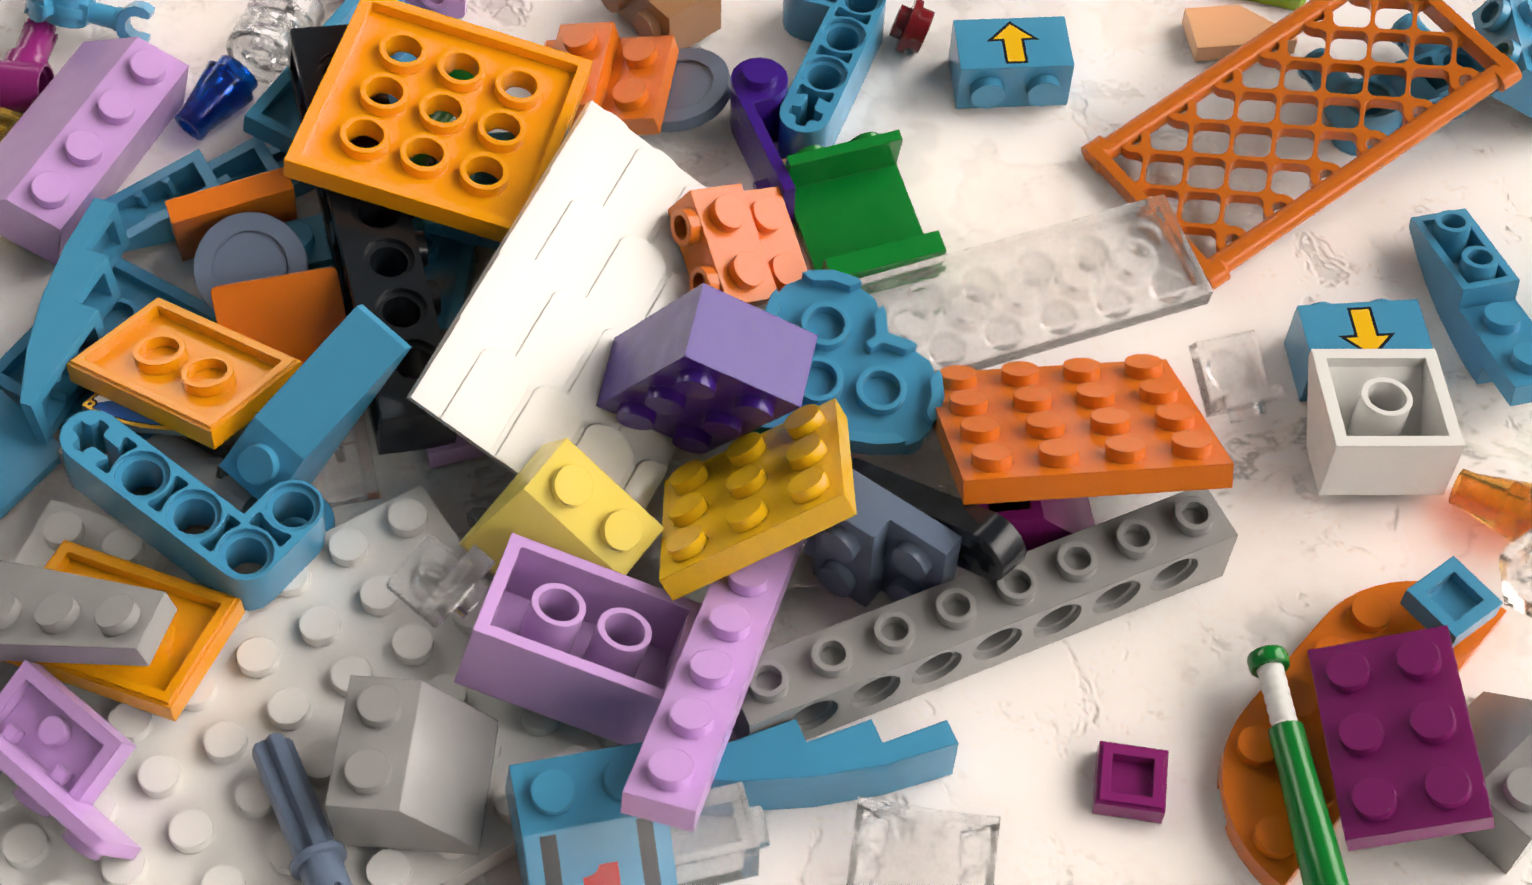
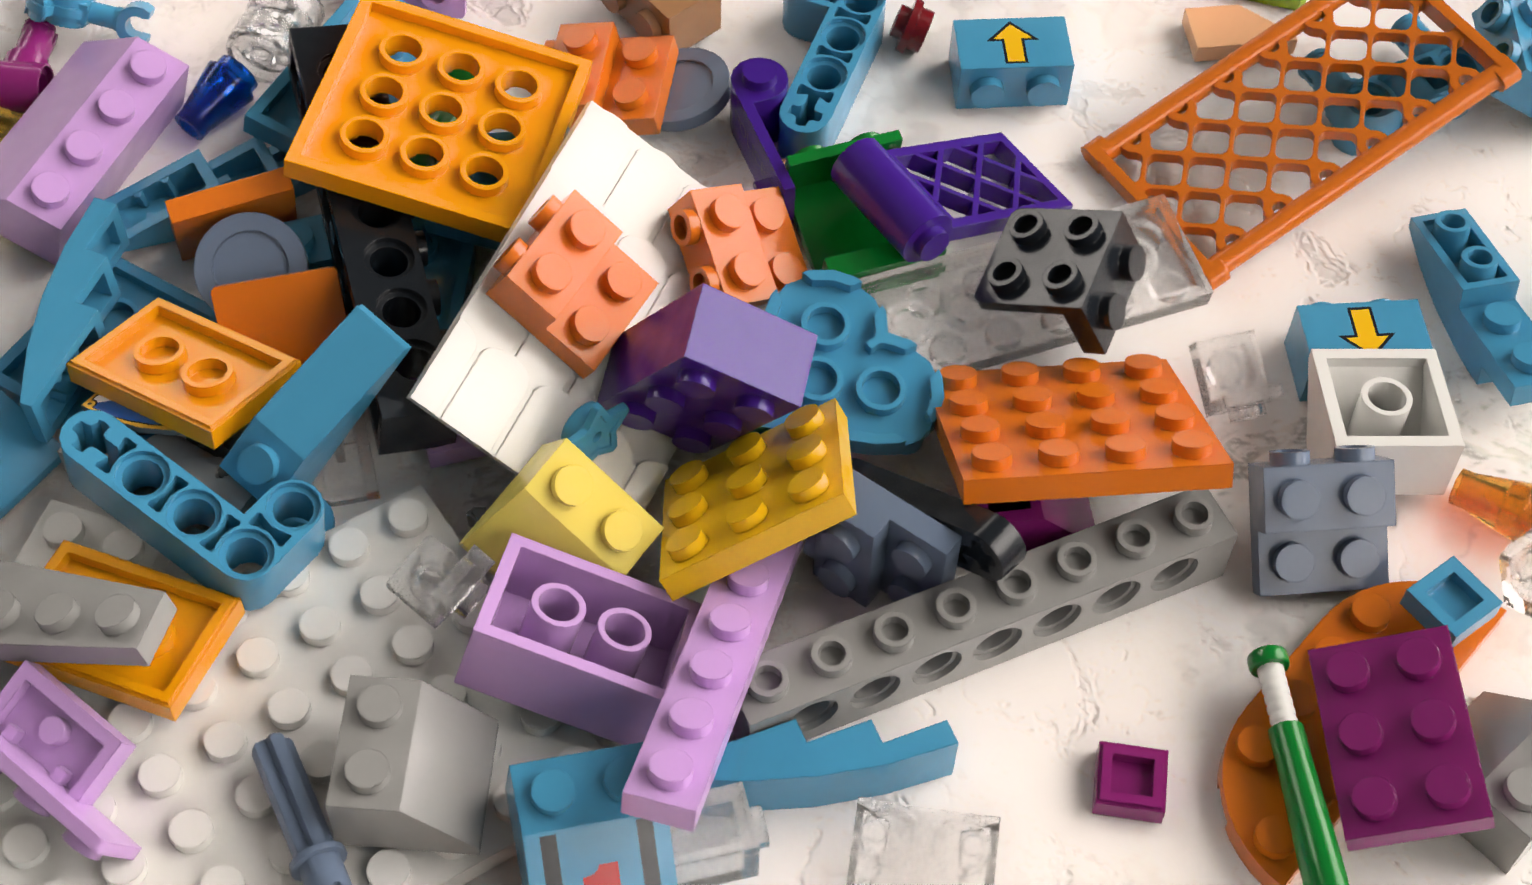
none -> orange plate [486,189,659,379]
none -> dark azure plate [561,401,629,461]
none -> dark purple piece [831,132,1073,262]
none -> black bracket [974,208,1146,355]
none -> sand blue plate [1248,445,1396,596]

